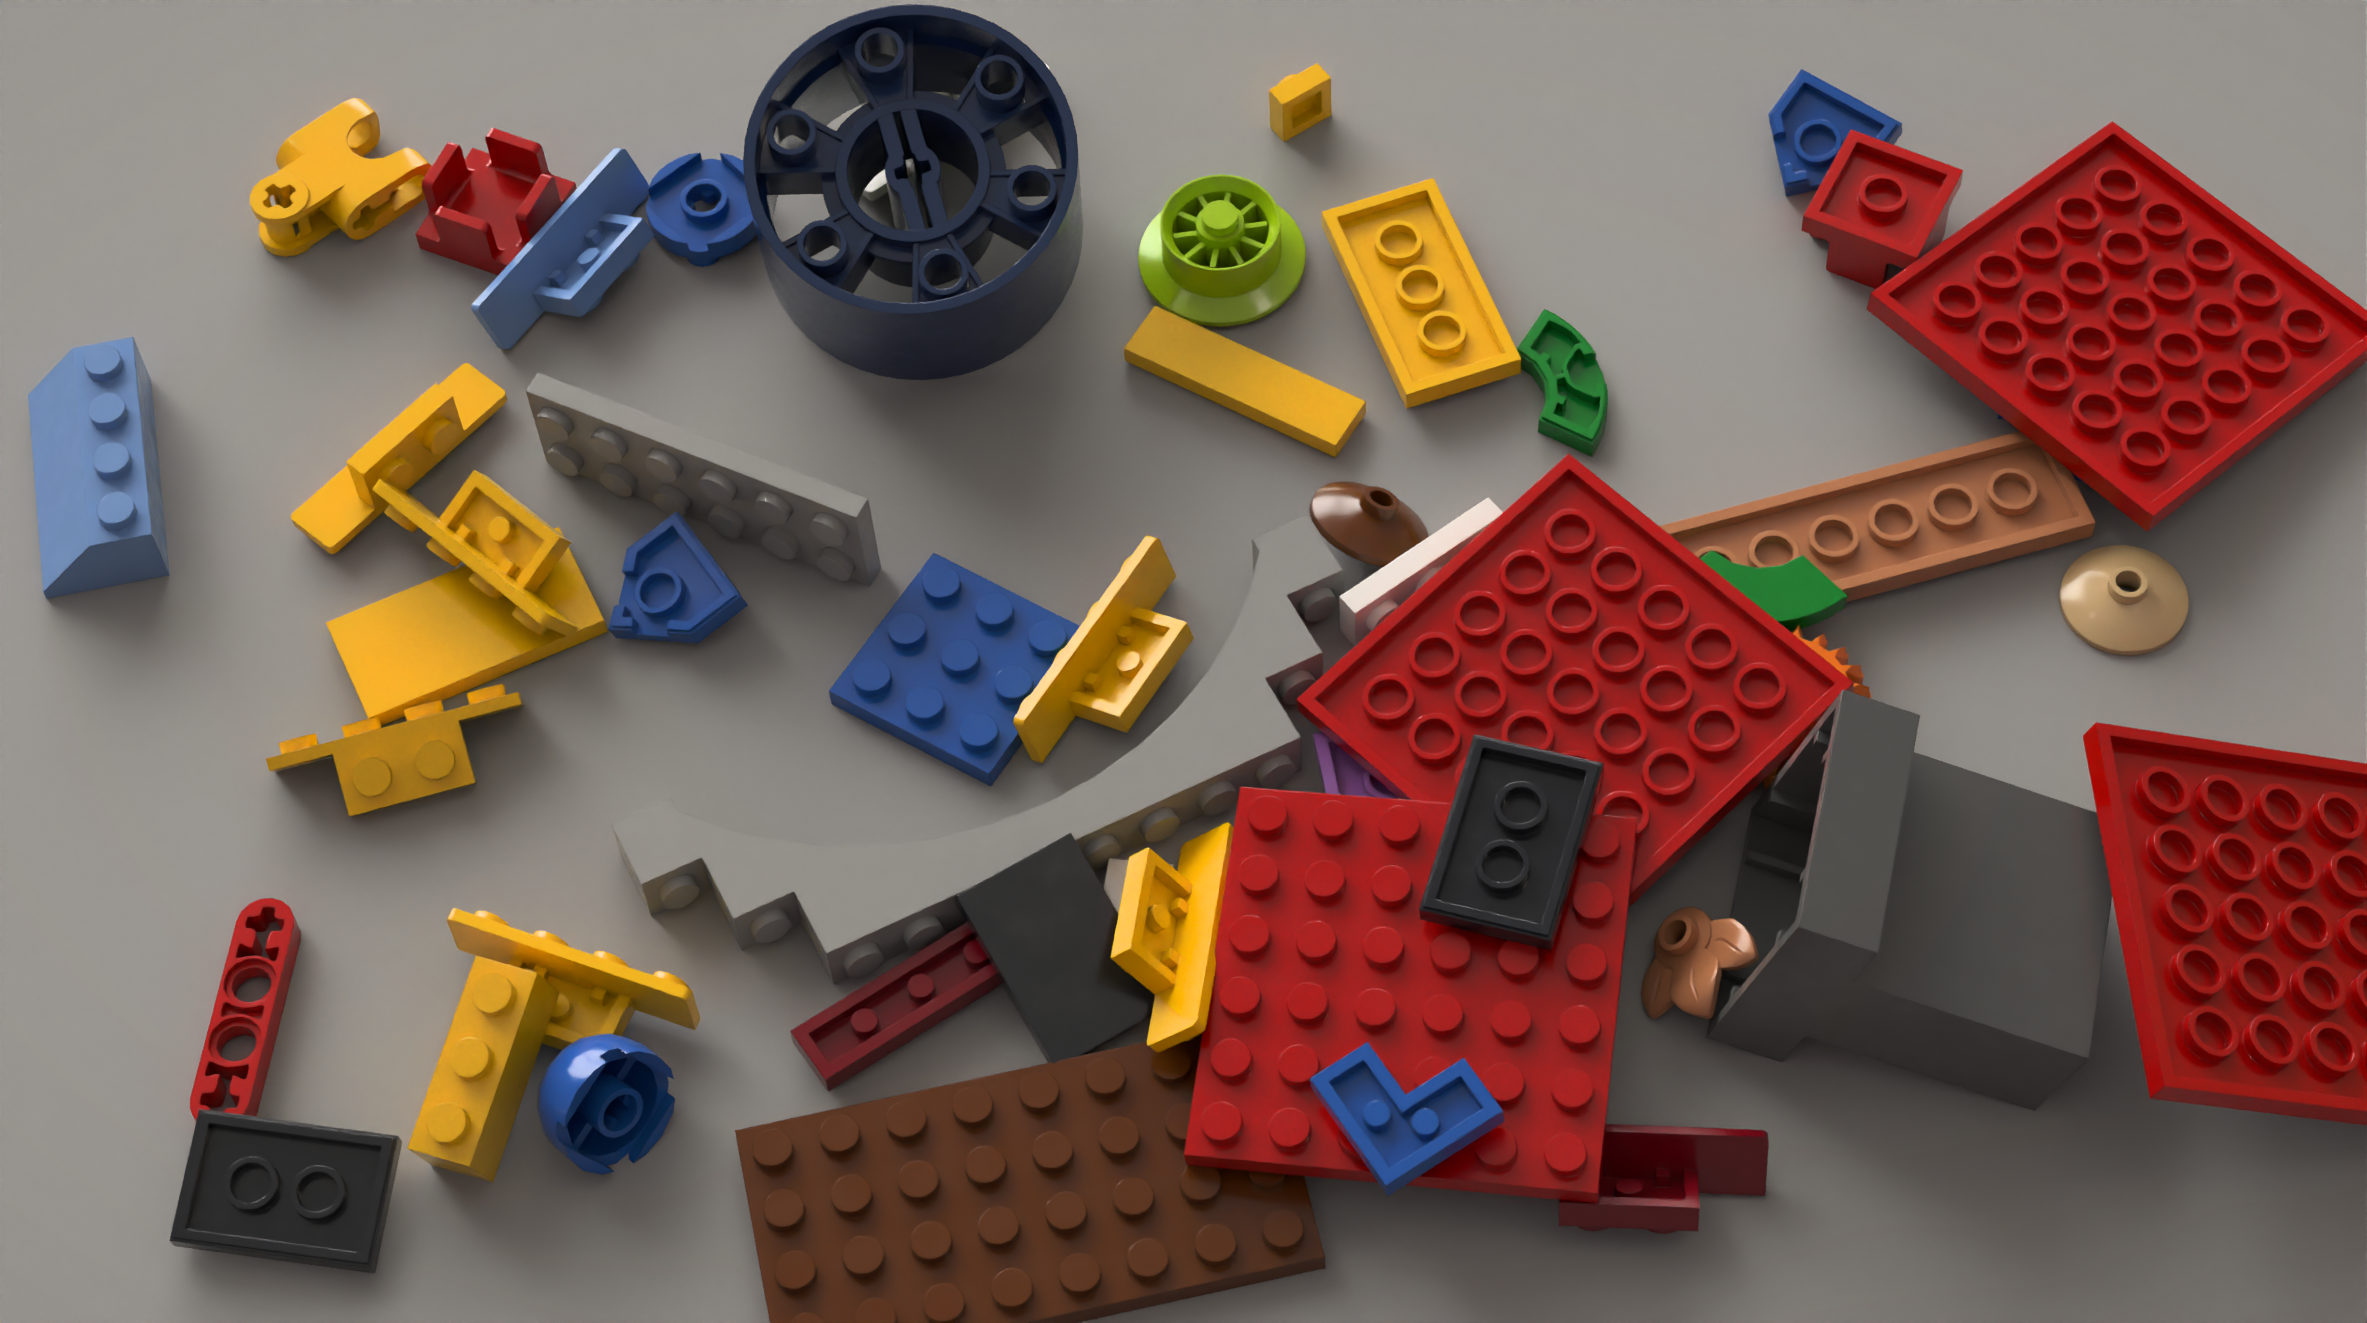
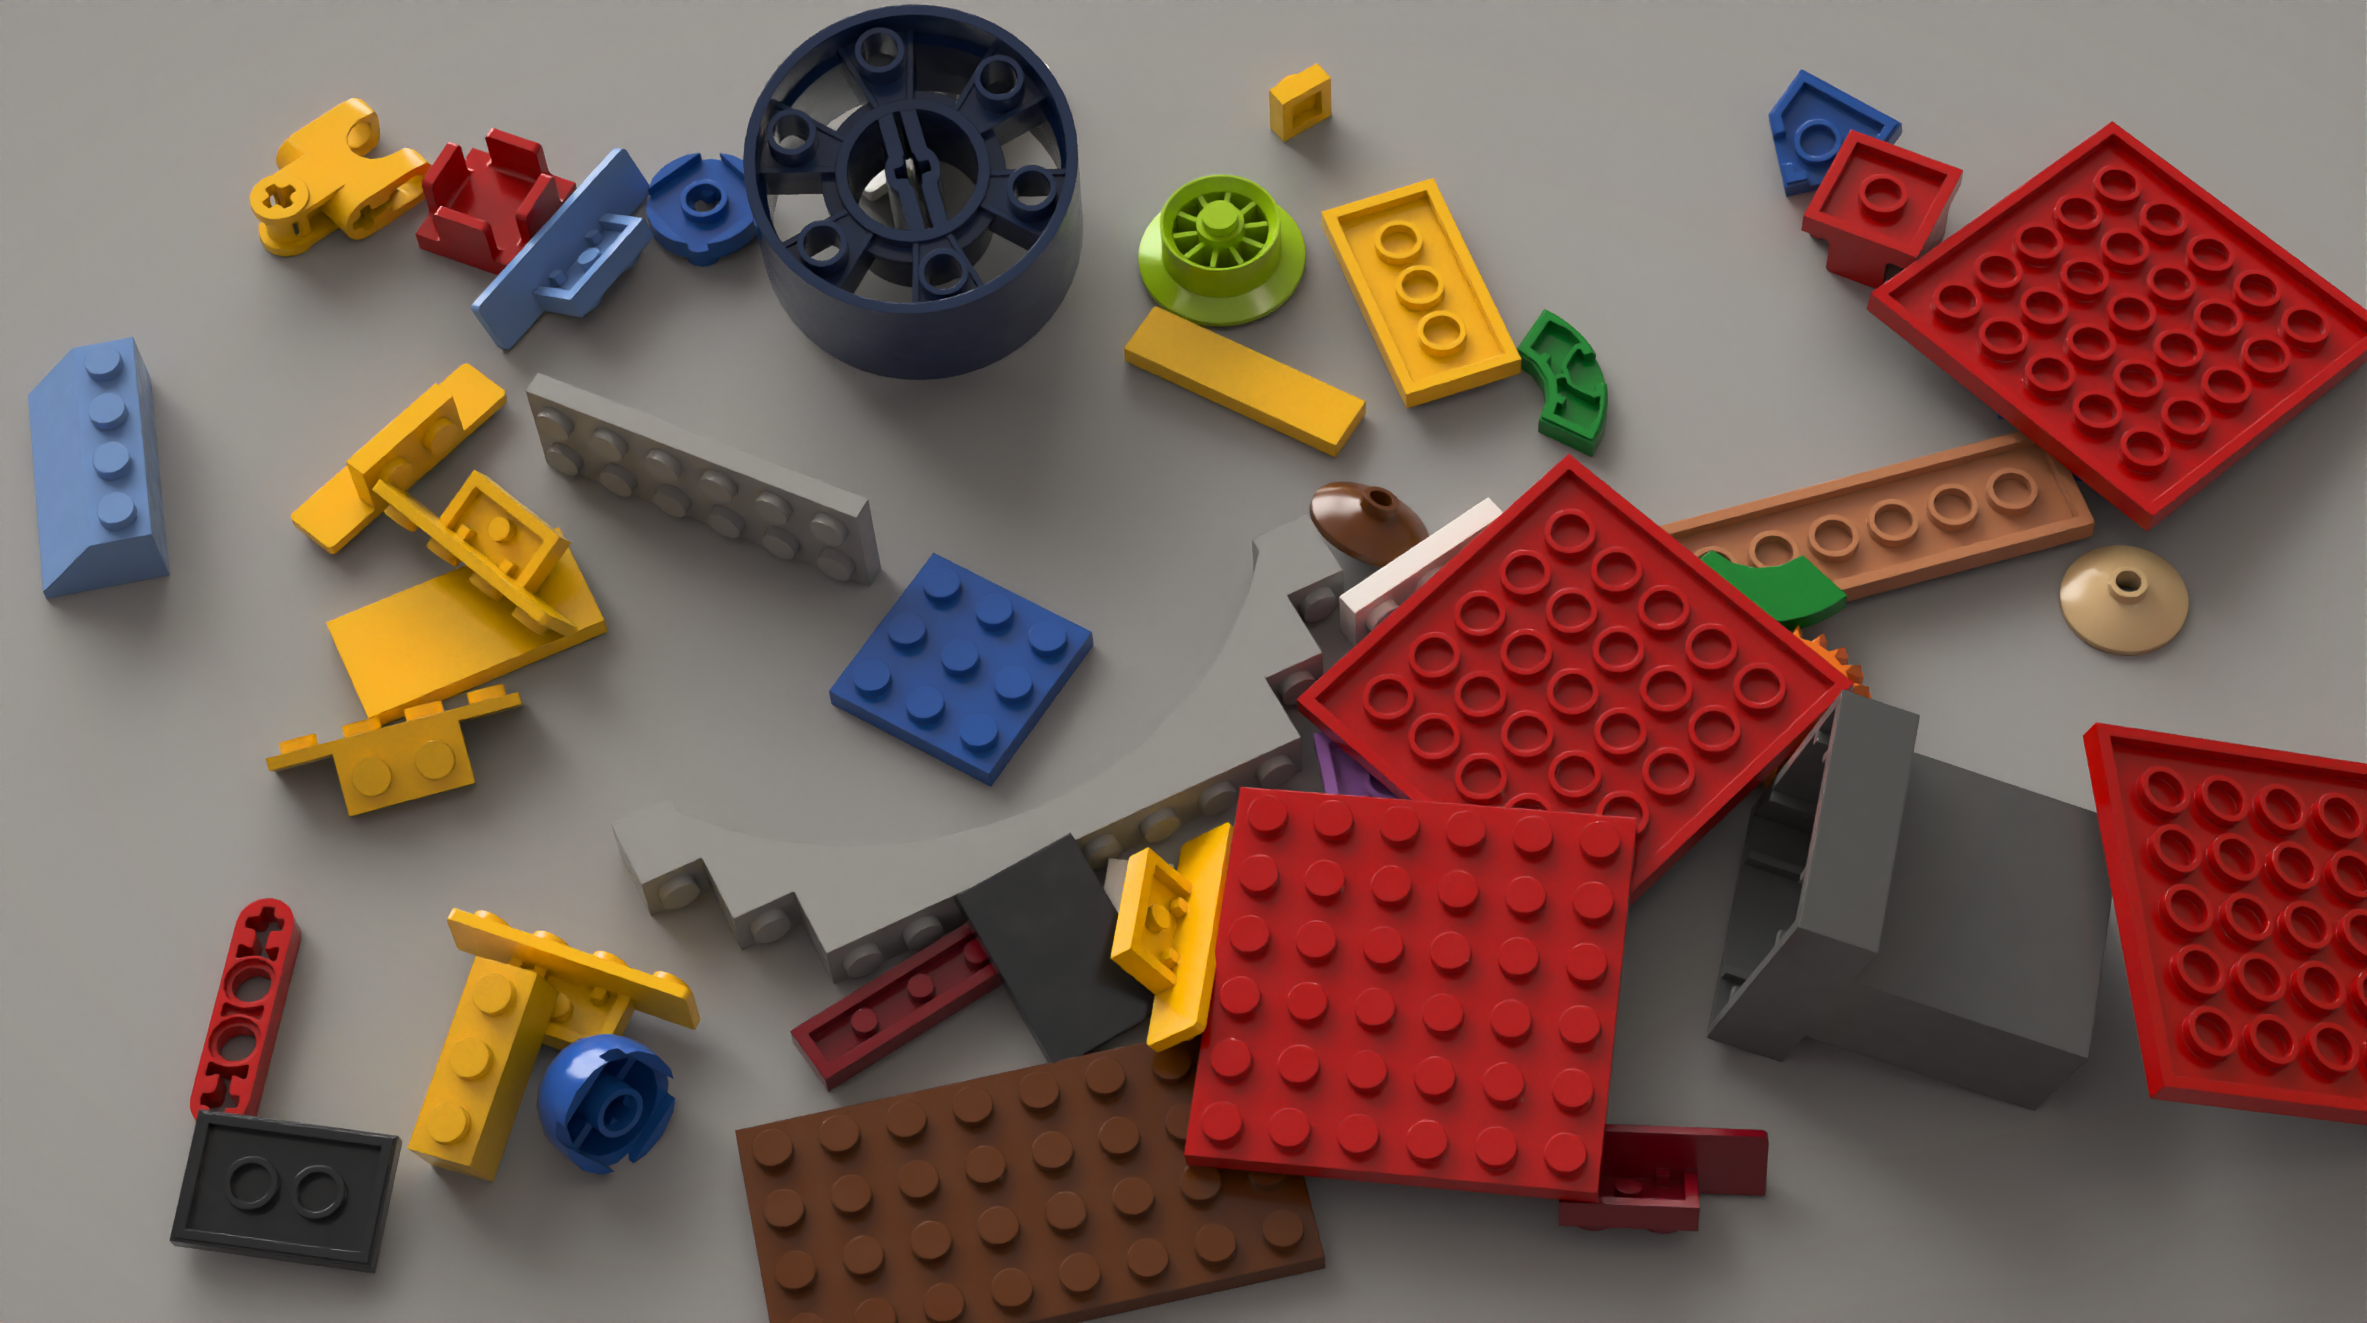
blue plate [608,511,748,643] -> none
yellow bracket [1013,535,1194,763] -> none
blue plate [1310,1042,1504,1196] -> none
black tile [1419,734,1604,951] -> none
nougat plate [1641,907,1759,1020] -> none

